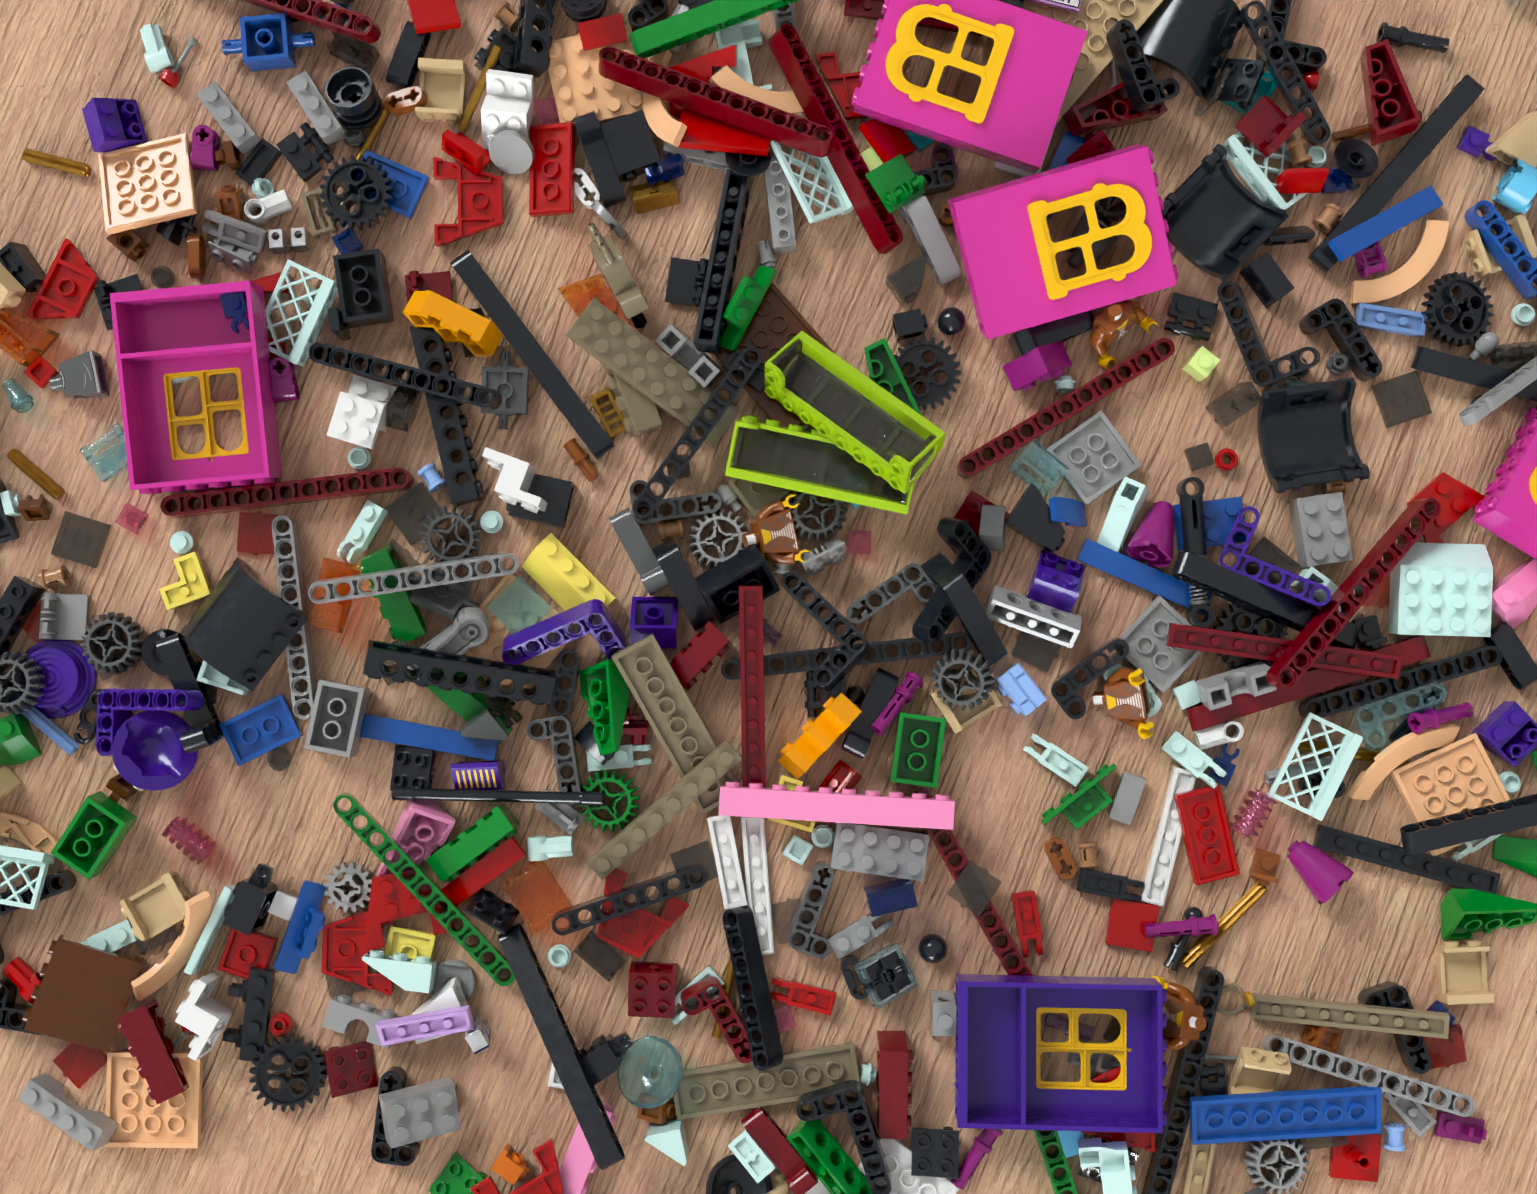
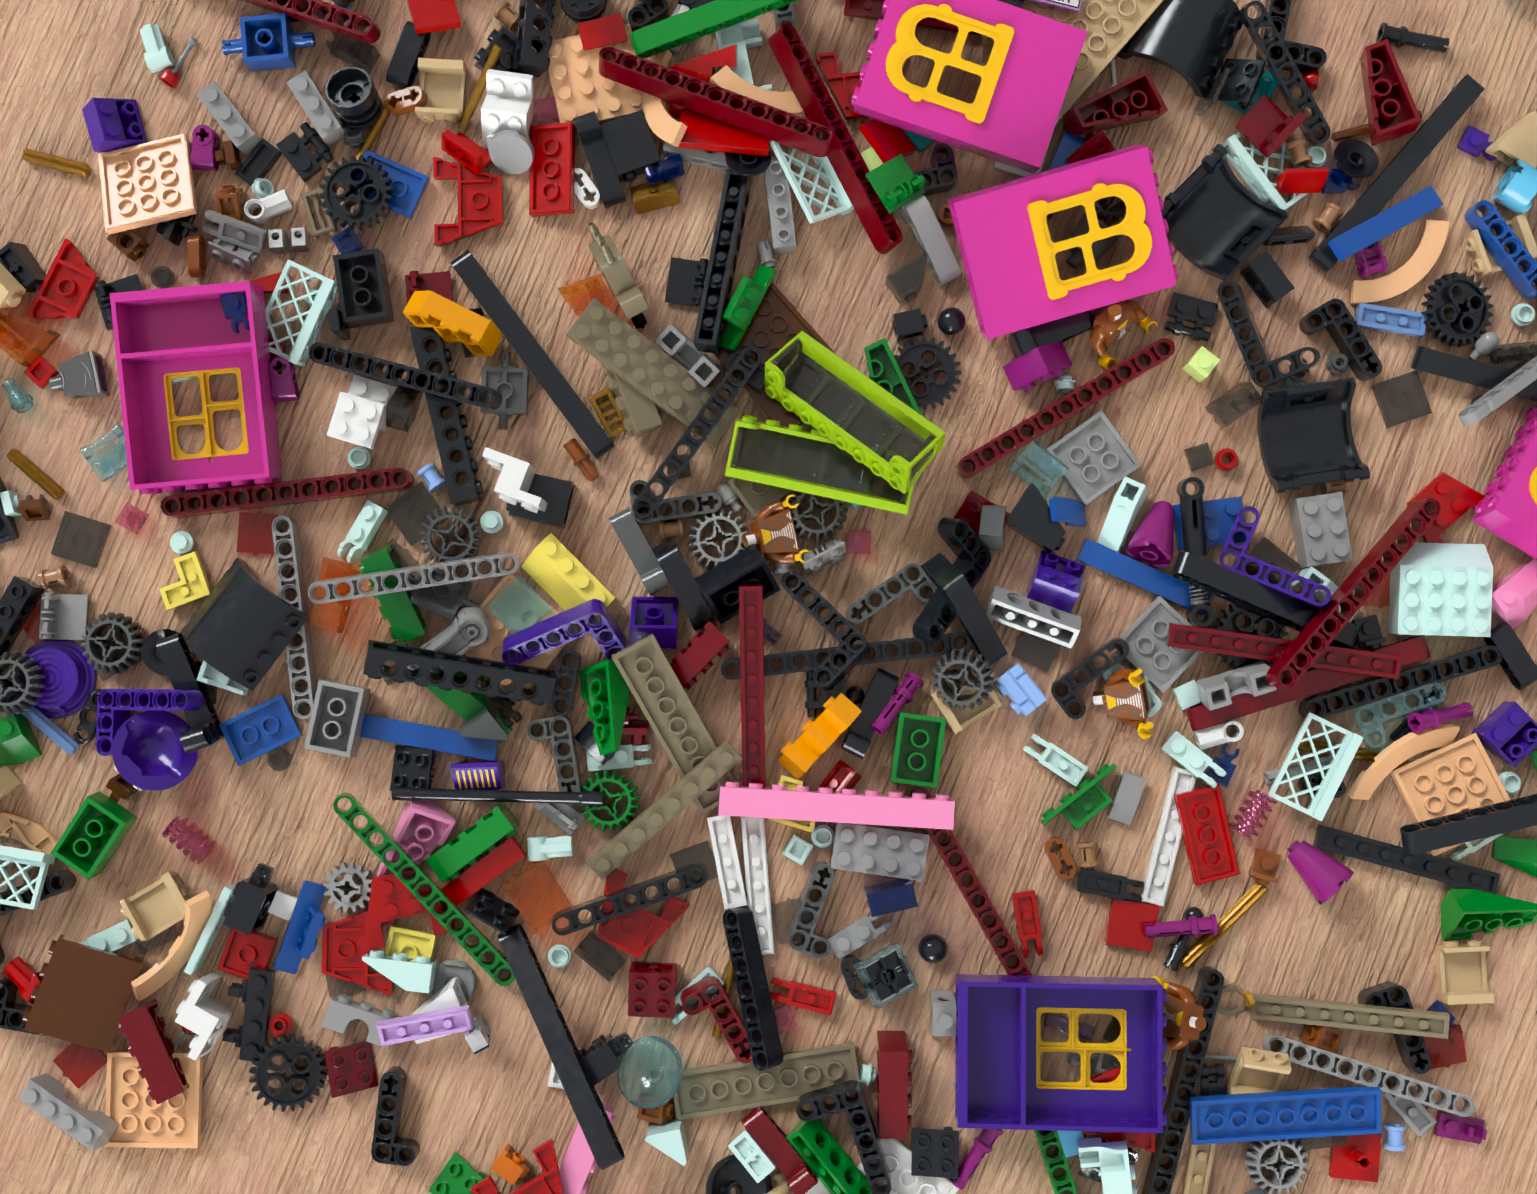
light grey brick [379,1077,461,1149] -> none
light grey tile [591,199,628,239] -> none
clear smoke piece [947,860,1002,916] -> none
black beam [1106,19,1180,112] -> none

